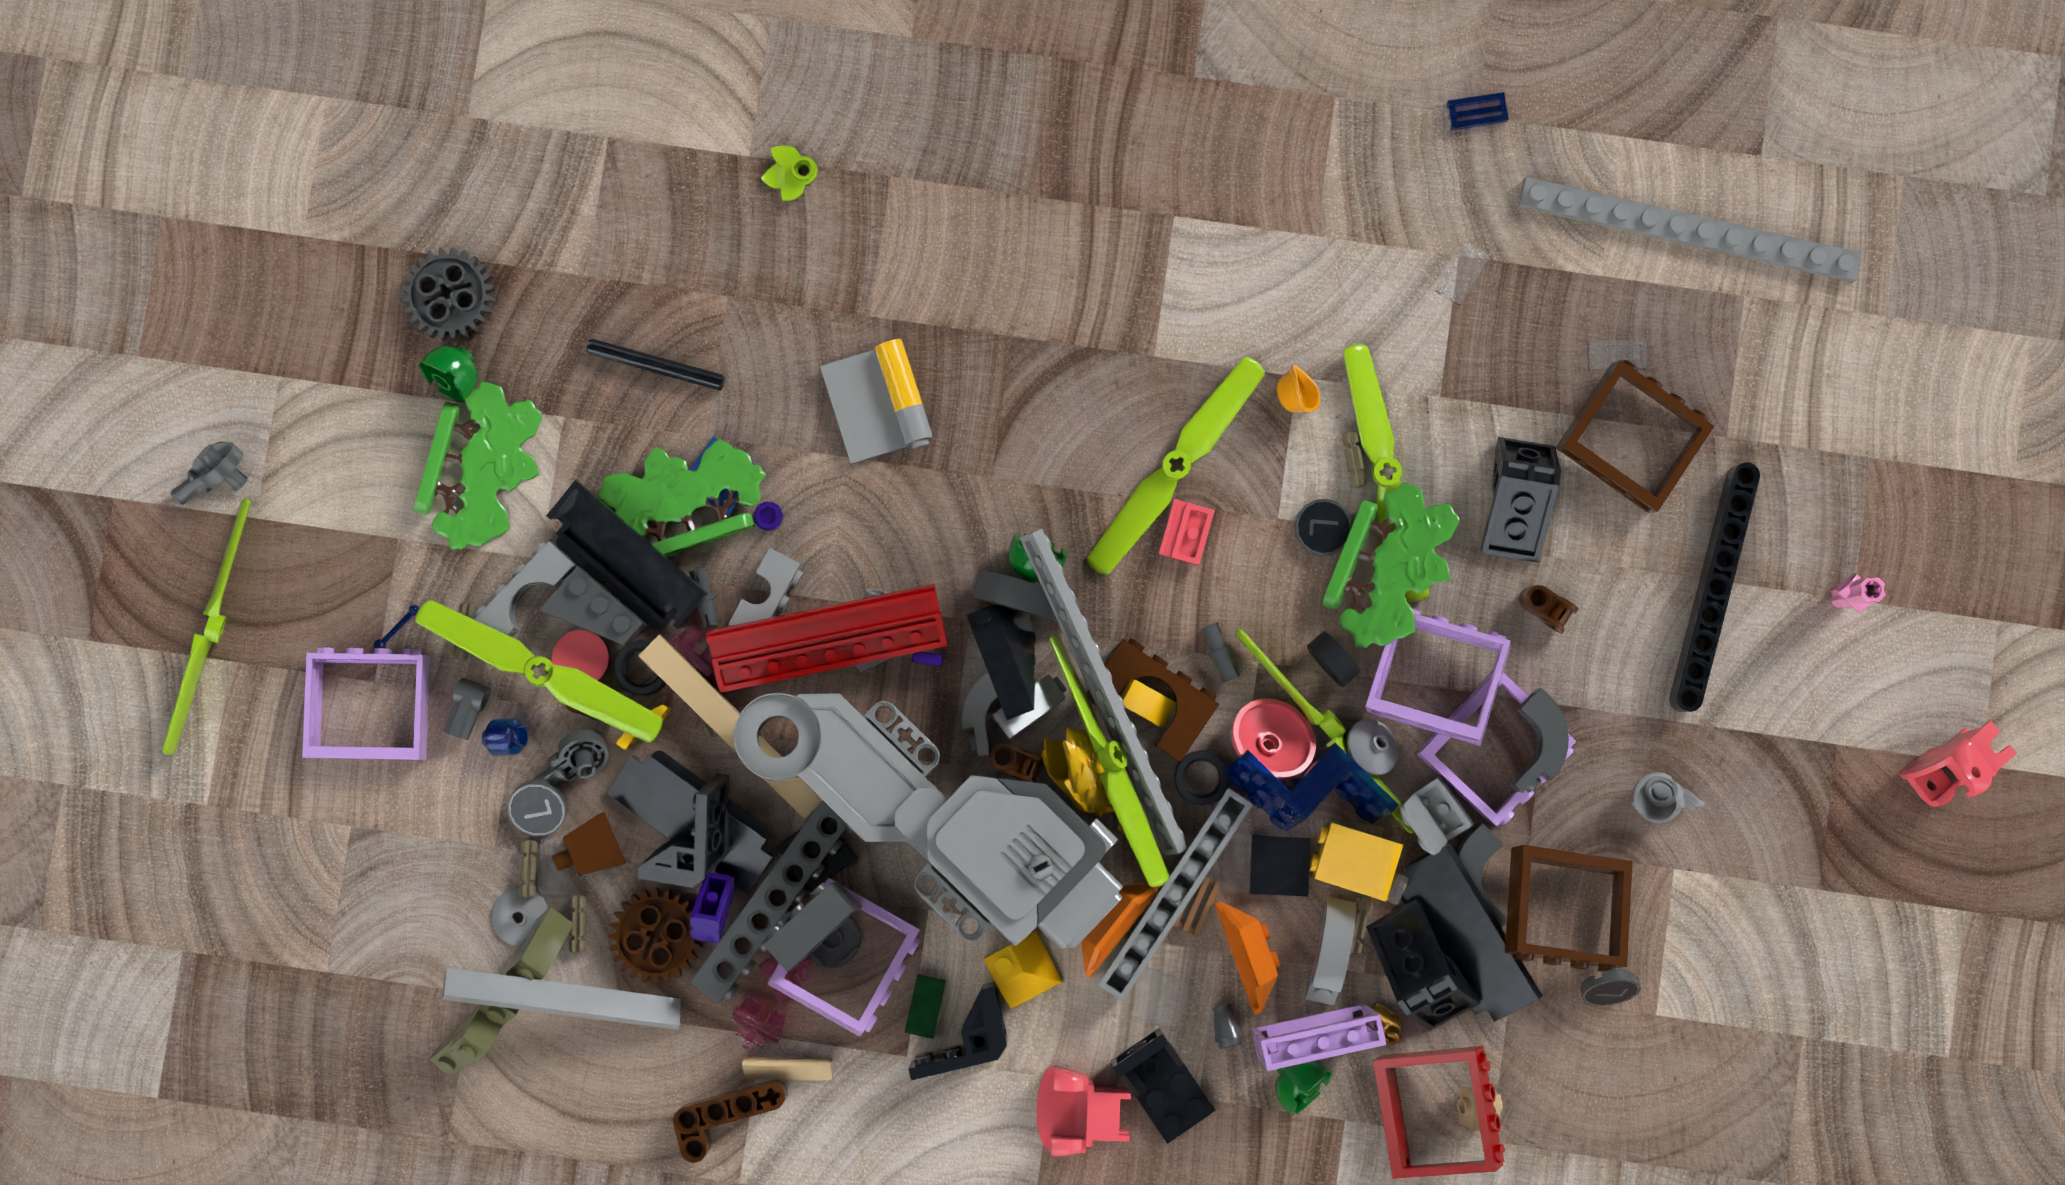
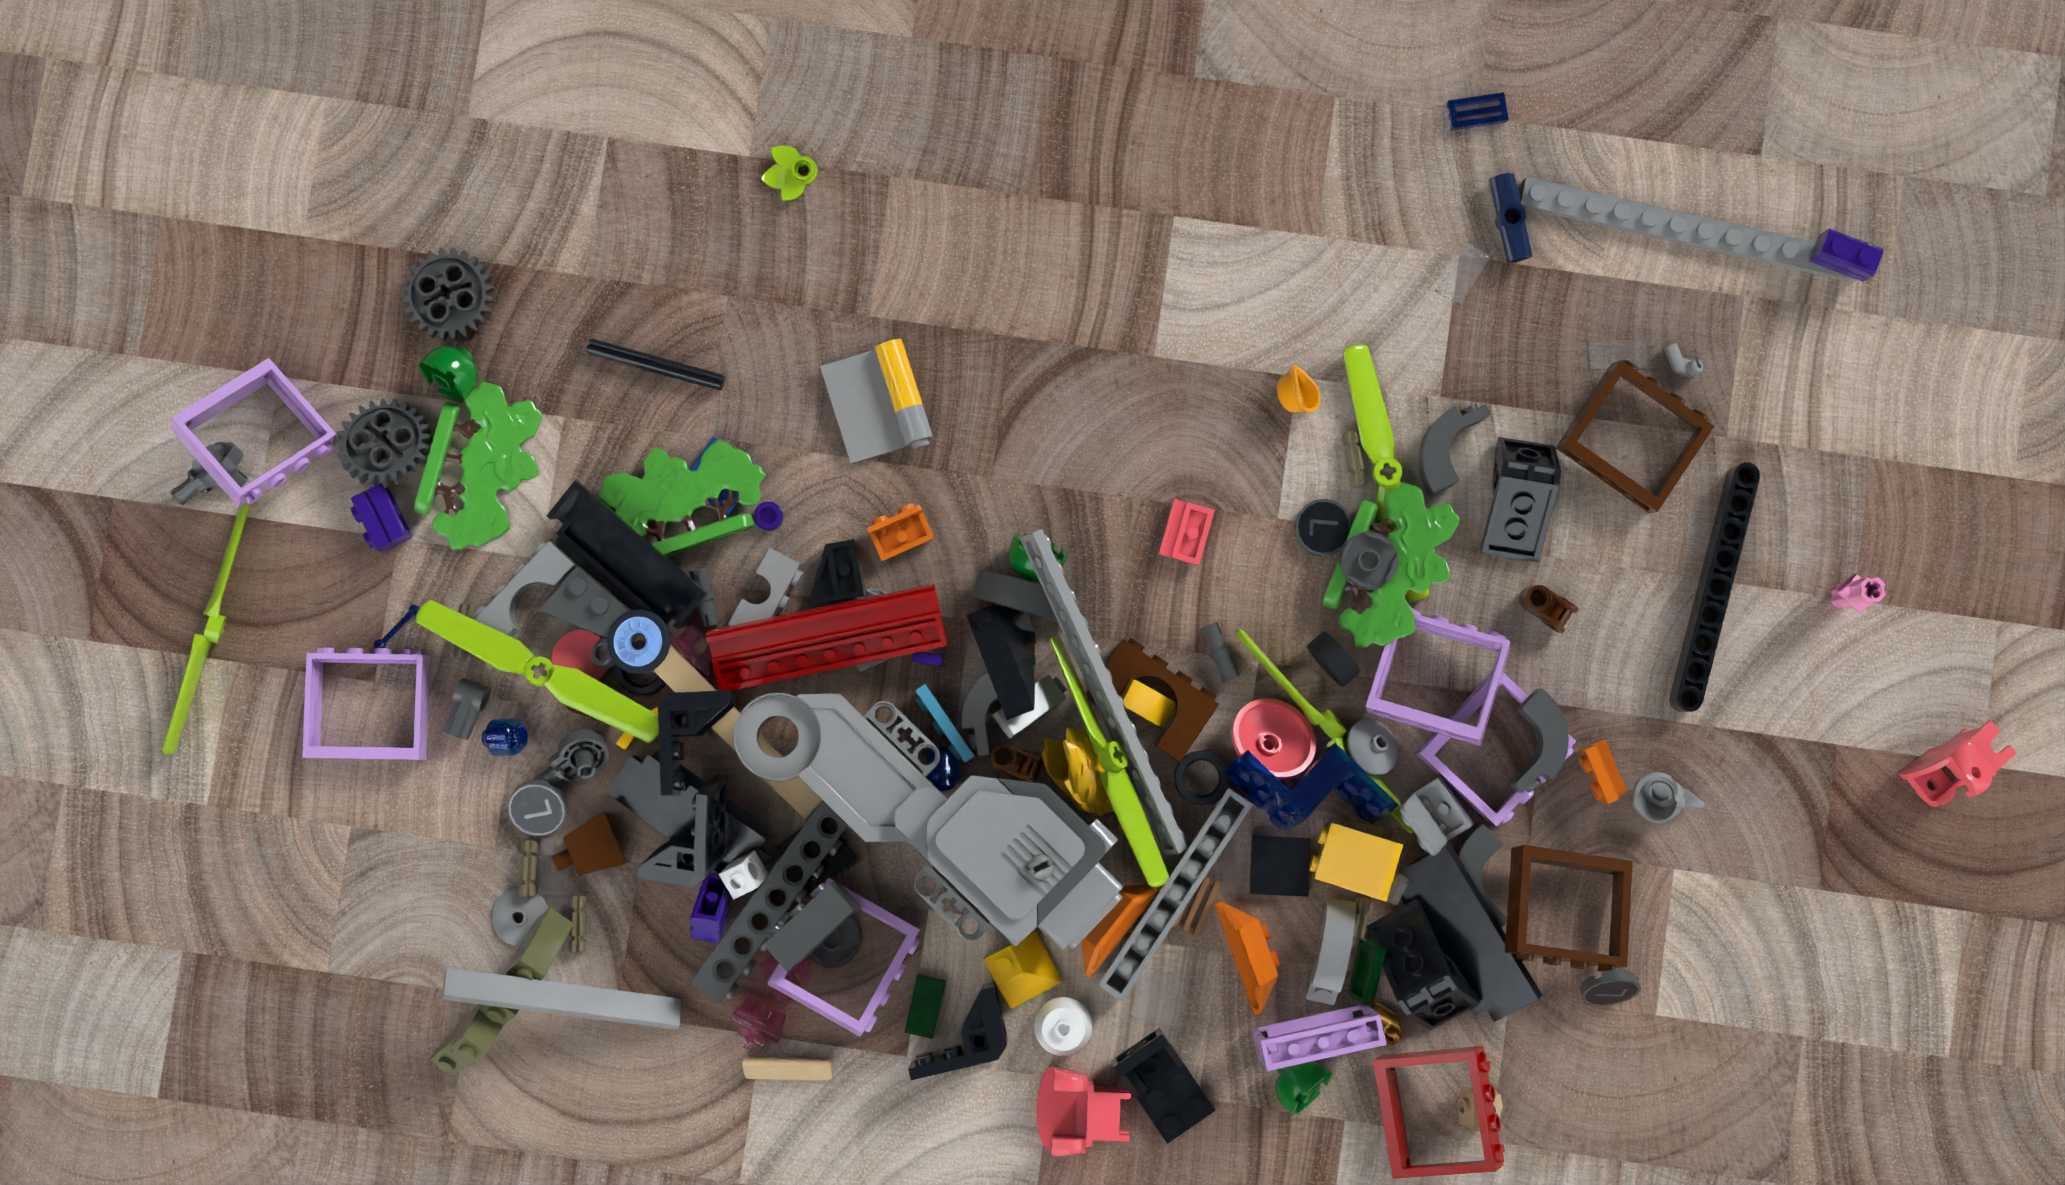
reddish brown gear [608,888,703,984] -> none
reddish brown beam [673,1080,788,1163] -> none
lime piece [1086,356,1265,575] -> none
dark grey cone [1213,1004,1243,1049] -> none
none -> lavender window [171,358,336,508]
none -> dark grey gear [335,398,433,488]
none -> dark purple brick [350,483,413,552]
none -> flat silver tile [591,638,615,668]
none -> wheel [607,610,670,674]
none -> black bracket [658,690,736,796]
none -> white brick [719,850,769,899]
none -> black wing [808,539,865,606]
none -> orange bracket [867,503,935,562]
none -> medium azure plate [915,684,975,763]
none -> clear blue head [921,746,961,791]
none -> white cone [1034,997,1093,1056]
none -> dark grey tile [1339,531,1399,590]
none -> dark green tile [1348,939,1386,1006]
none -> dark grey arch [1418,403,1491,496]
none -> dark blue piece [1489,173,1533,263]
none -> orange bracket [1577,740,1627,804]
none -> light grey arm [1663,343,1703,378]
none -> dark purple brick [1809,228,1884,282]

